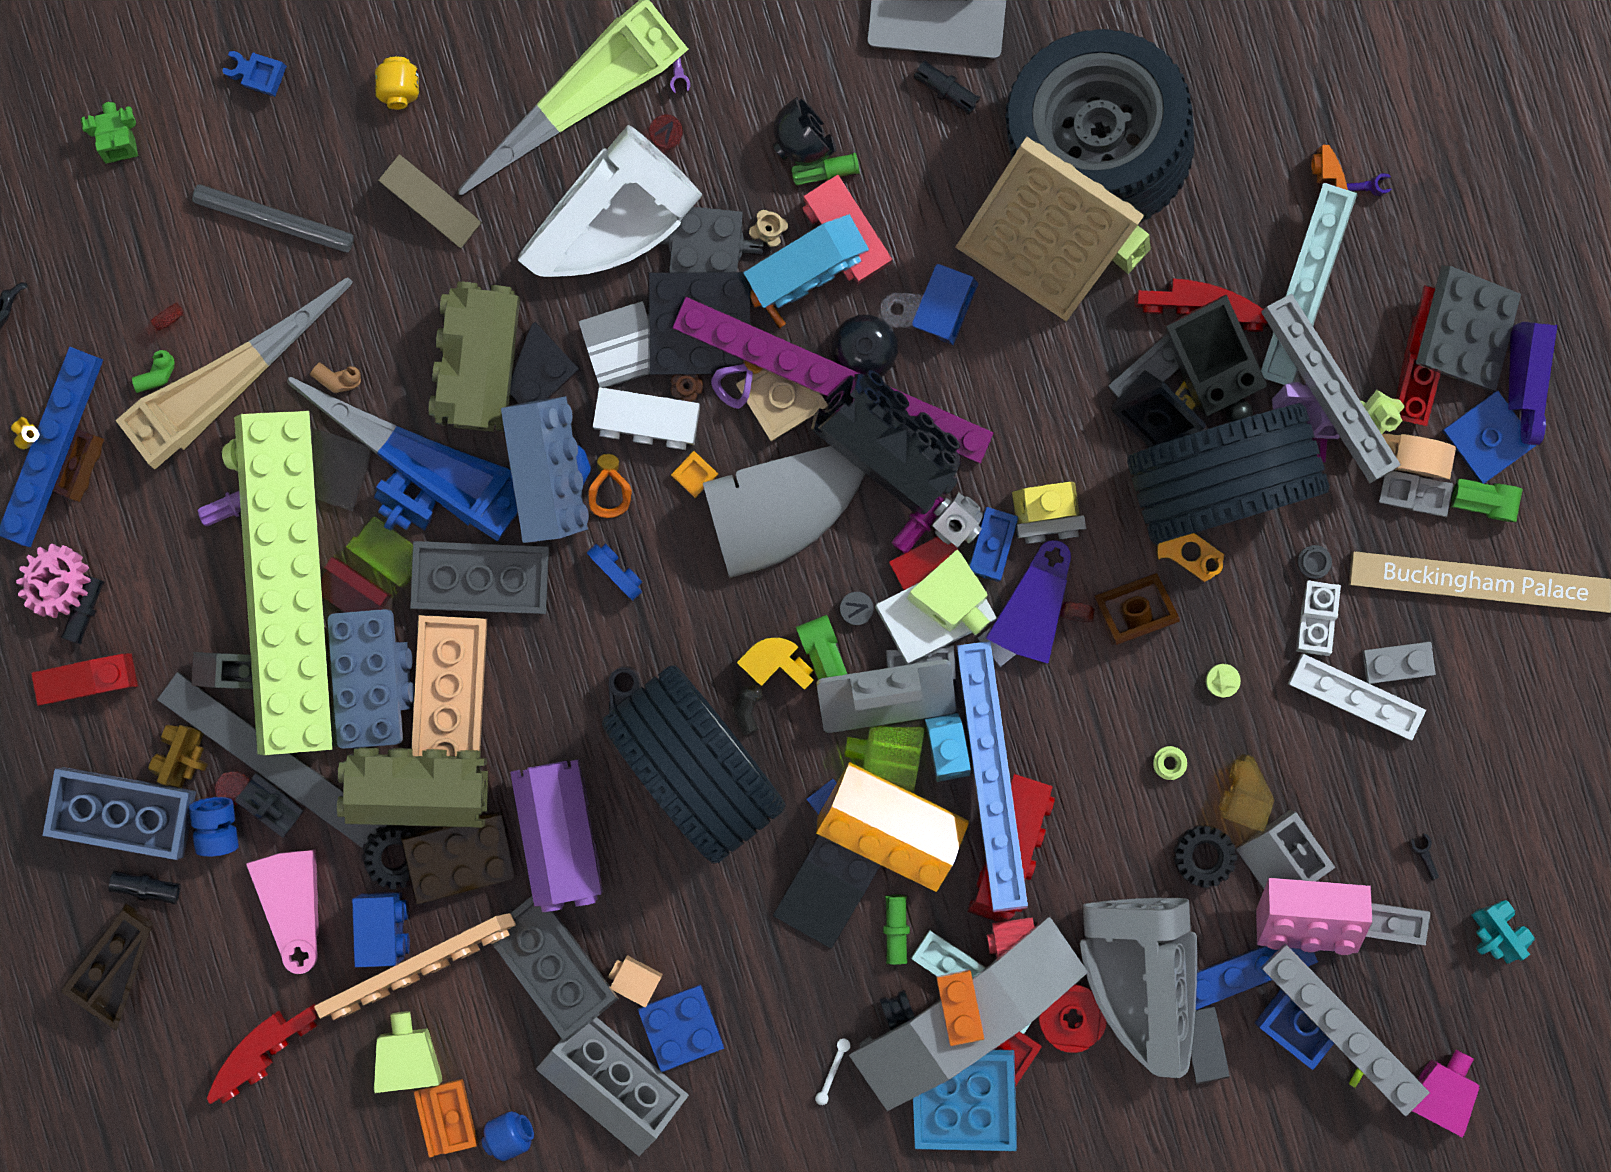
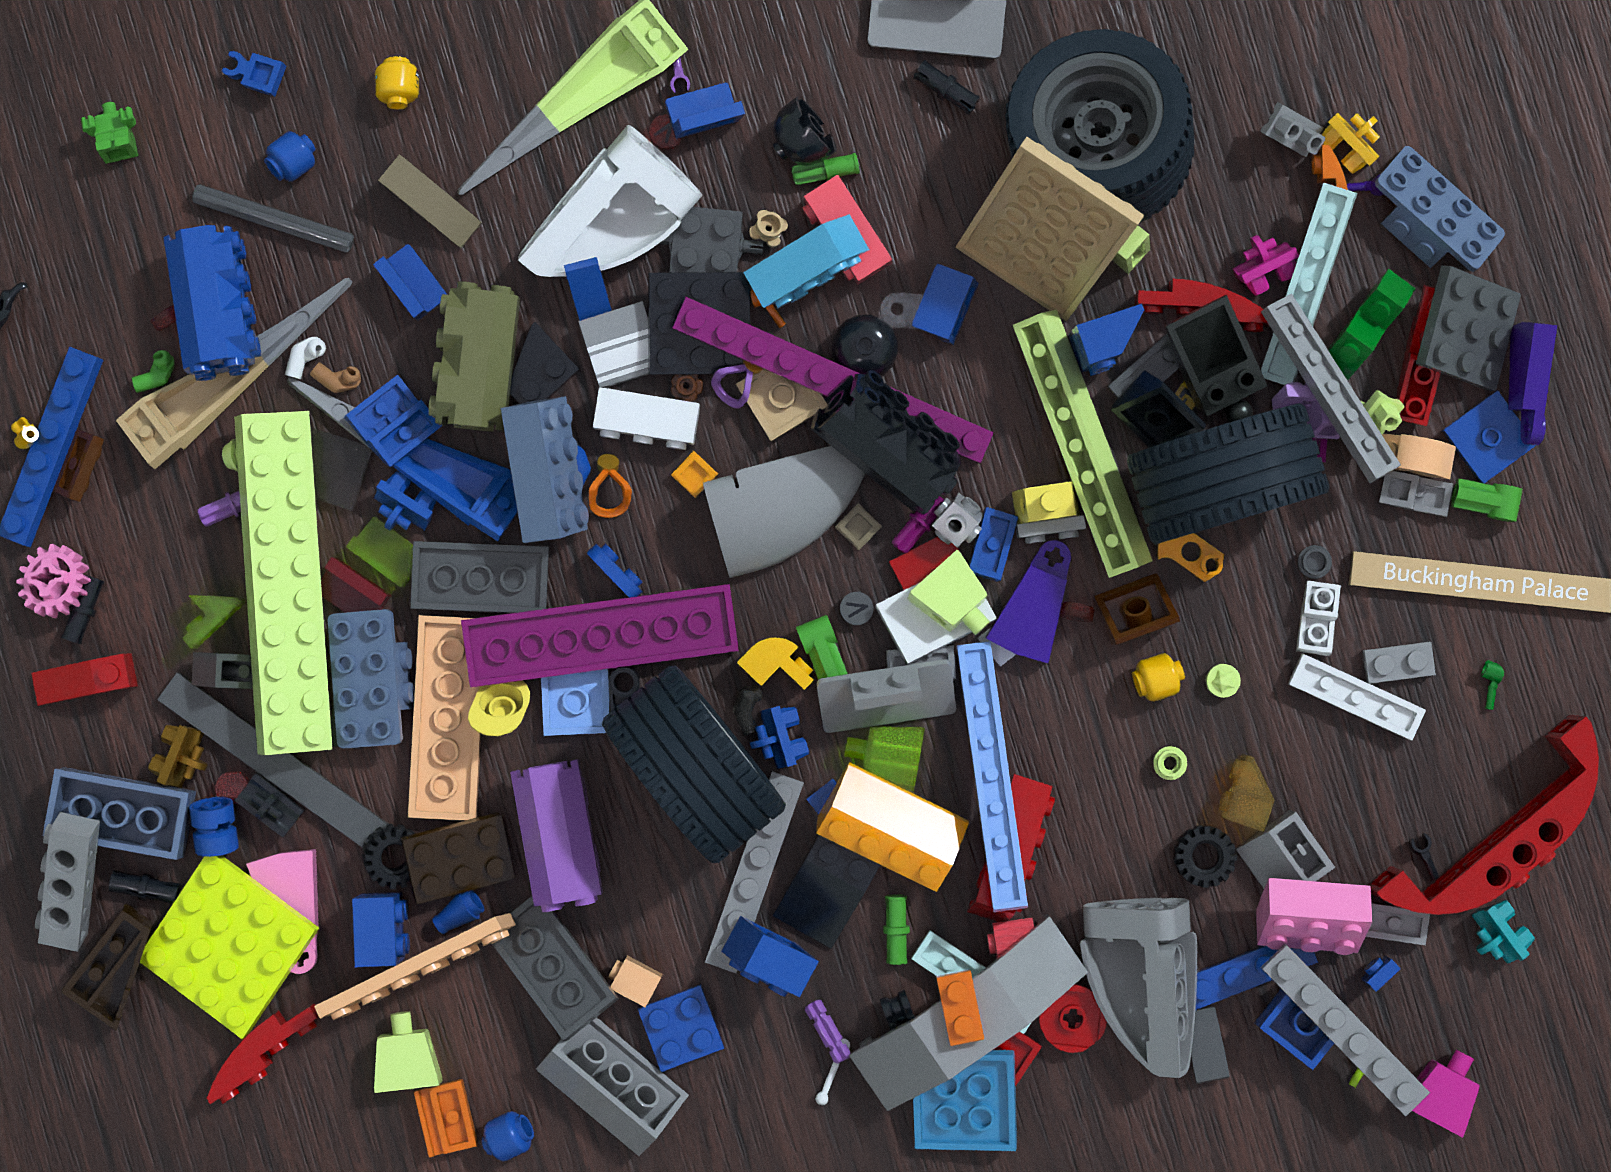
olive brick [337,747,488,827] -> none
medium azure torso [925,713,971,782] -> none
none -> light grey brick [35,812,100,952]
none -> neon yellow plate [140,855,319,1039]
none -> blue brick [163,225,261,381]
none -> clear neon green slope [182,595,246,648]
none -> blue head [264,131,316,182]
none -> white arm [285,337,326,379]
none -> blue slope [344,375,442,467]
none -> blue panel [373,244,447,321]
none -> blue cone [432,890,484,934]
none -> magenta plate [461,584,739,687]
none -> light yellow piece [468,680,530,736]
none -> light blue tile [541,669,610,736]
none -> blue tile [564,257,612,321]
none -> blue panel [665,83,745,139]
none -> light grey plate [705,771,804,974]
none -> blue brick [721,916,819,998]
none -> blue hips [750,706,809,769]
none -> medium lavender axle [805,1000,851,1064]
none -> dark tan tile [835,503,882,551]
none -> yellowish green brick [1013,310,1153,578]
none -> blue slope [1068,304,1144,376]
none -> yellow head [1132,653,1185,701]
none -> dark pink hips [1232,235,1299,296]
none -> light grey hips [1260,102,1325,157]
none -> yellow hips [1322,113,1380,174]
none -> green arch [1327,269,1416,381]
none -> blue plate [1361,956,1401,992]
none -> red slope [1367,715,1599,915]
none -> sand blue bracket [1375,146,1505,272]
none -> green hand [1481,660,1504,710]

